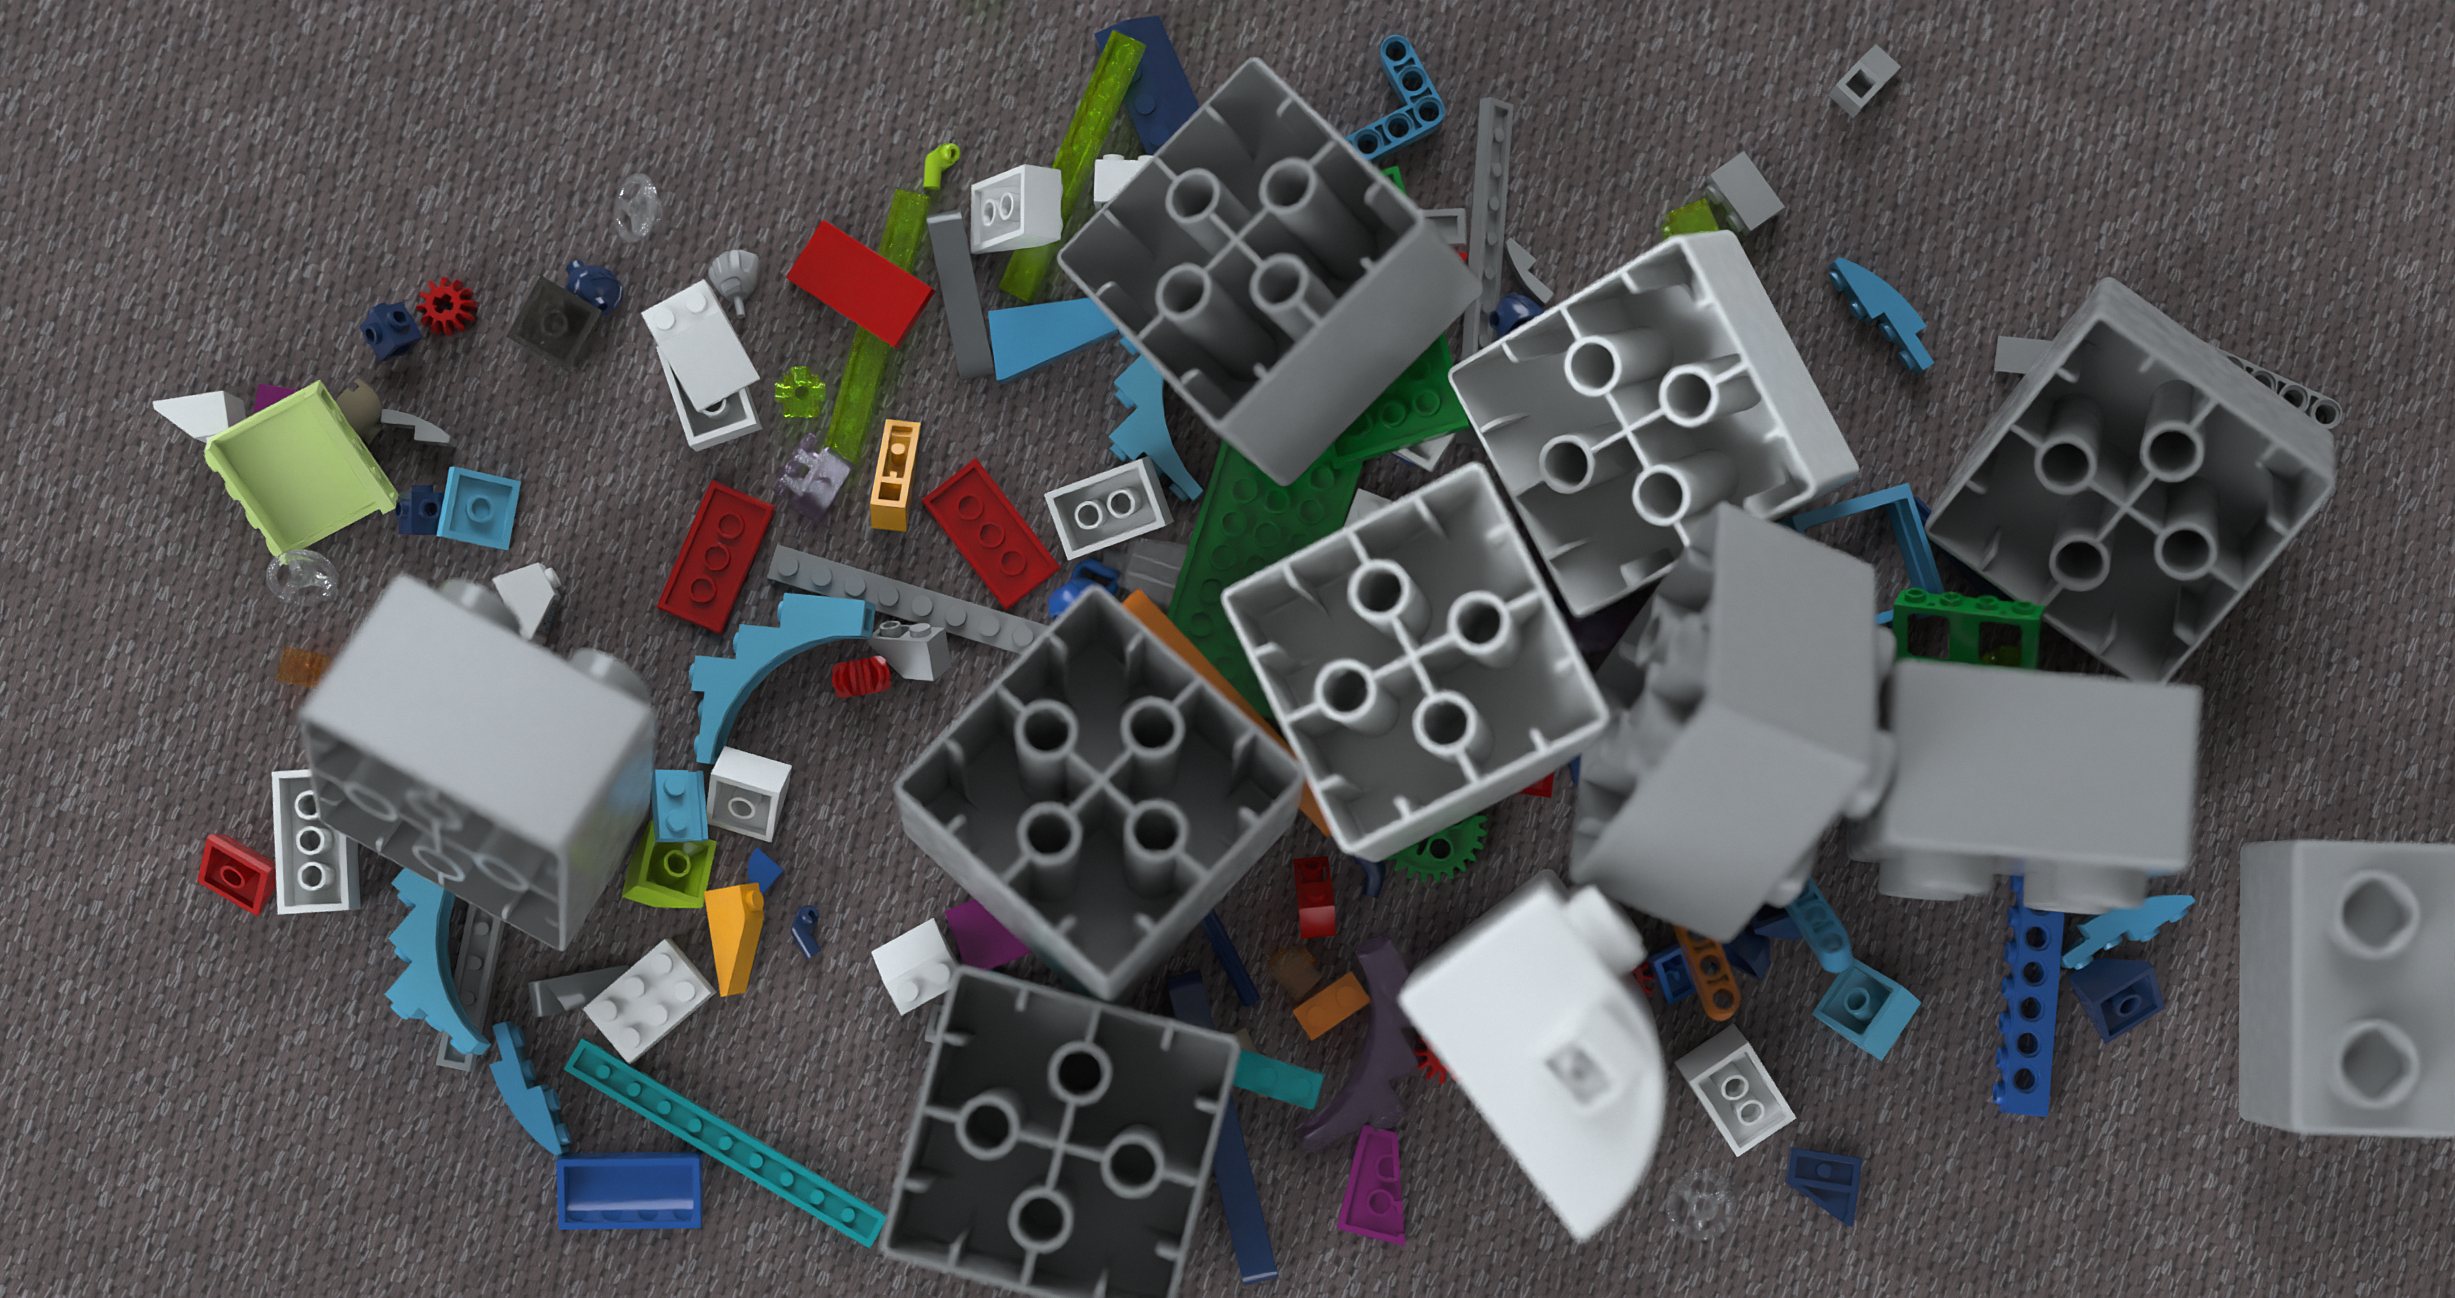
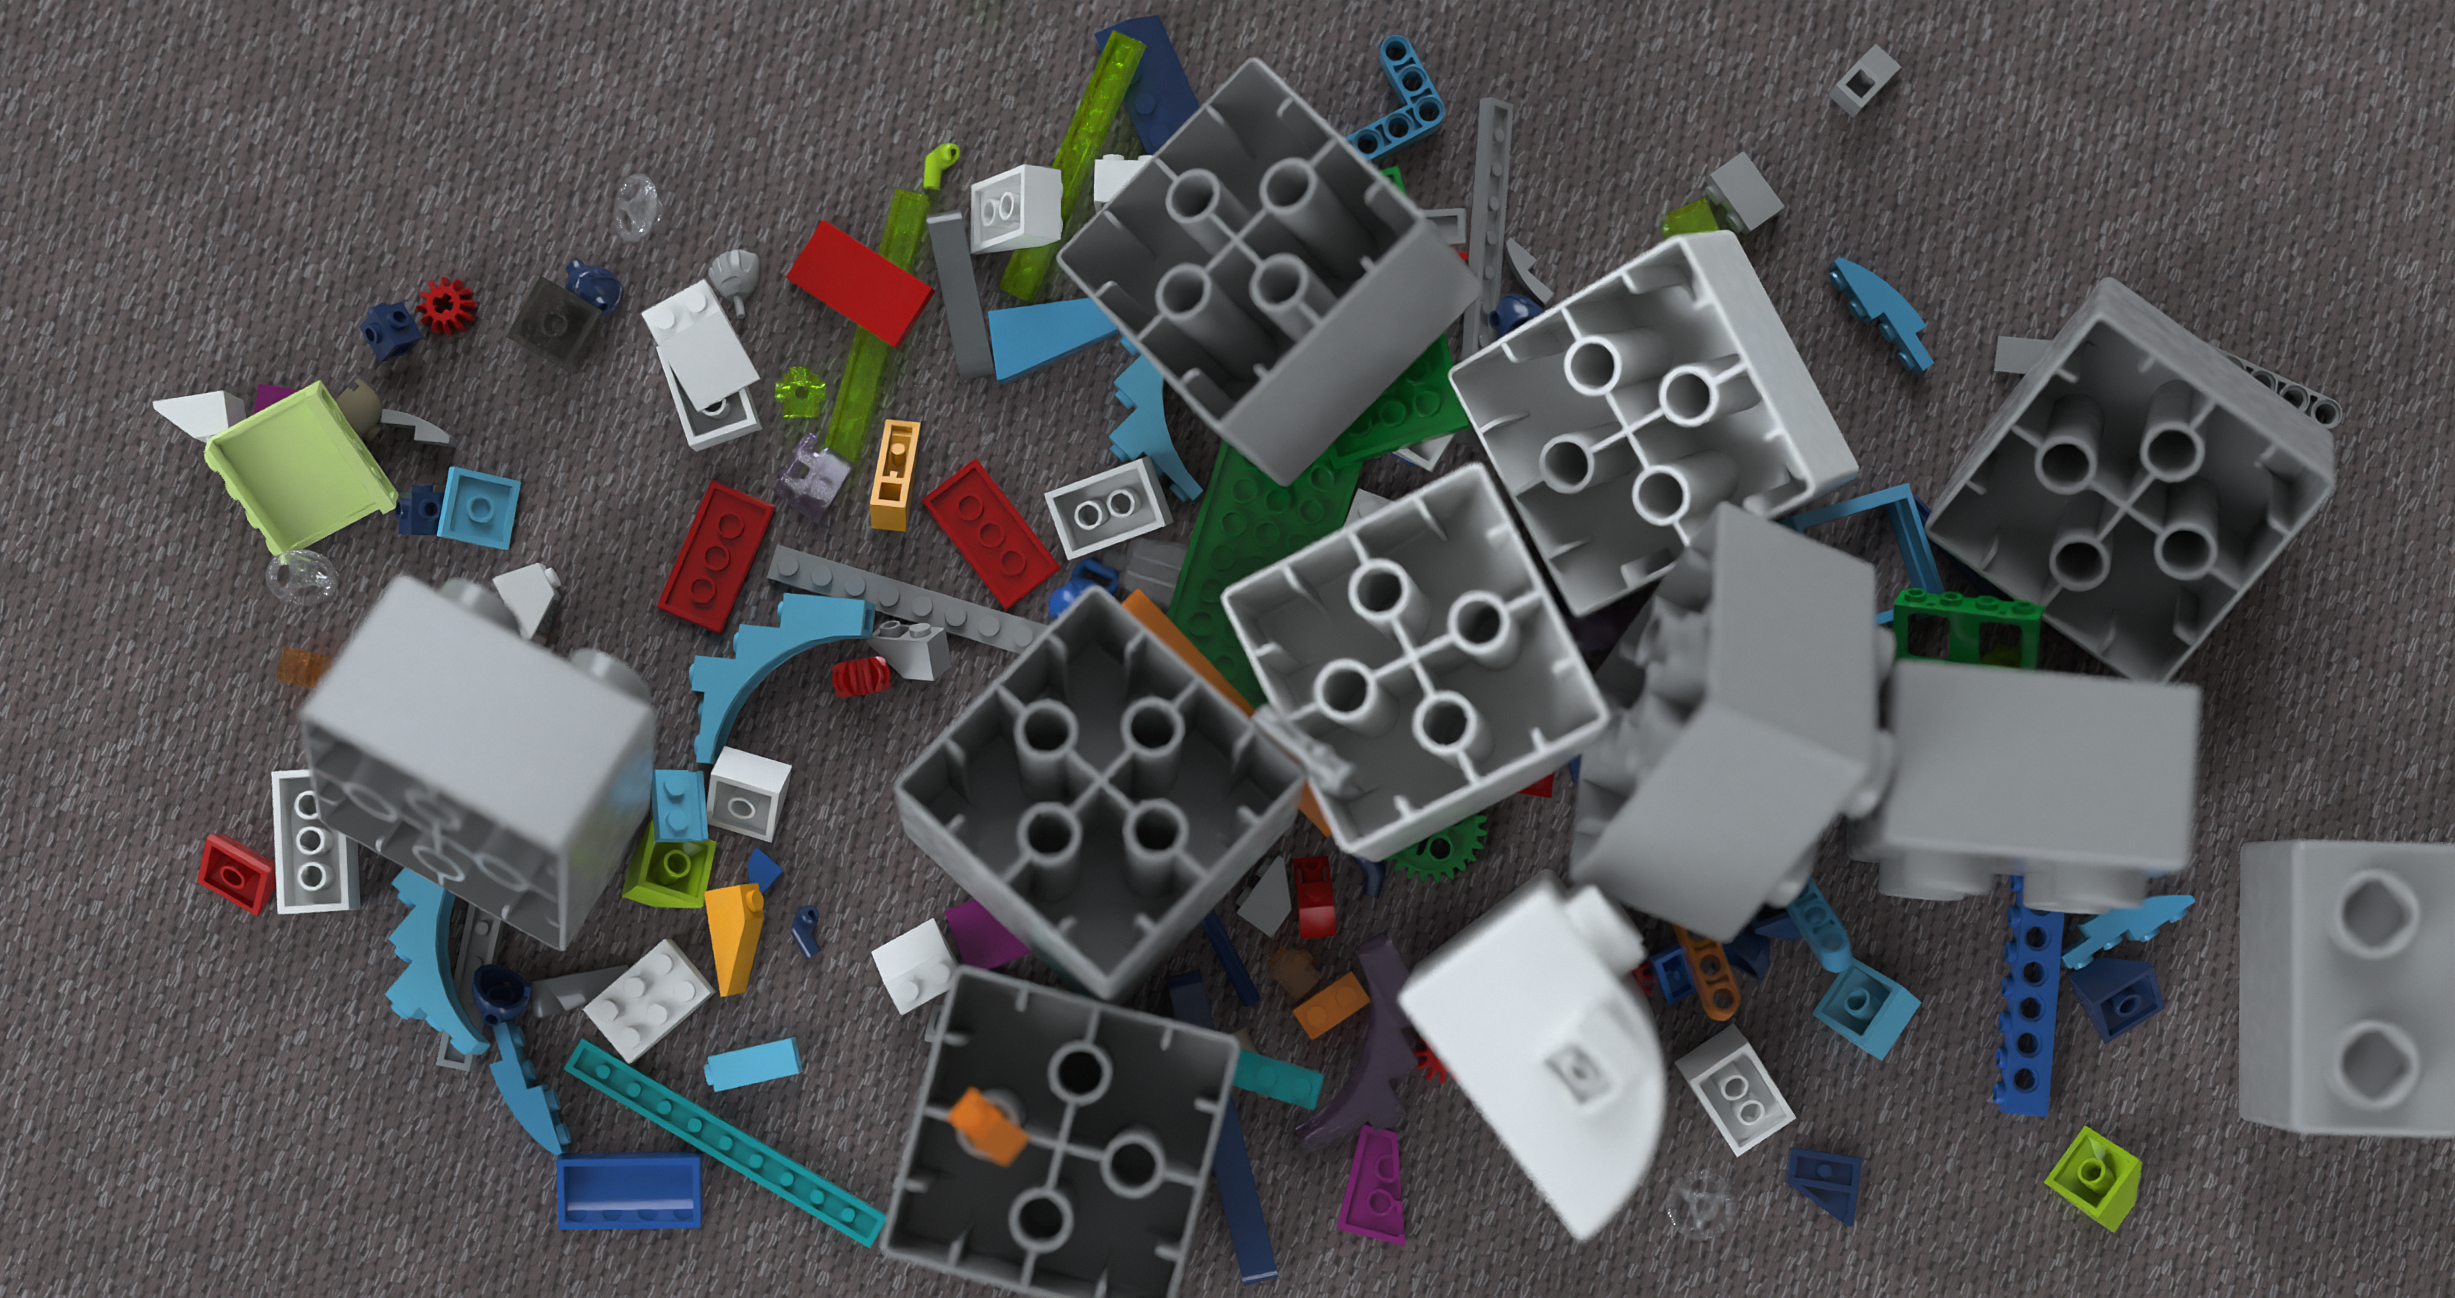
none -> dark blue helmet [472,964,532,1027]
none -> medium azure brick [704,1037,803,1092]
none -> orange slope [948,1088,1030,1166]
none -> light grey slope [1235,855,1292,938]
none -> light grey pin [1253,705,1357,794]
none -> lime slope [2044,1125,2142,1233]

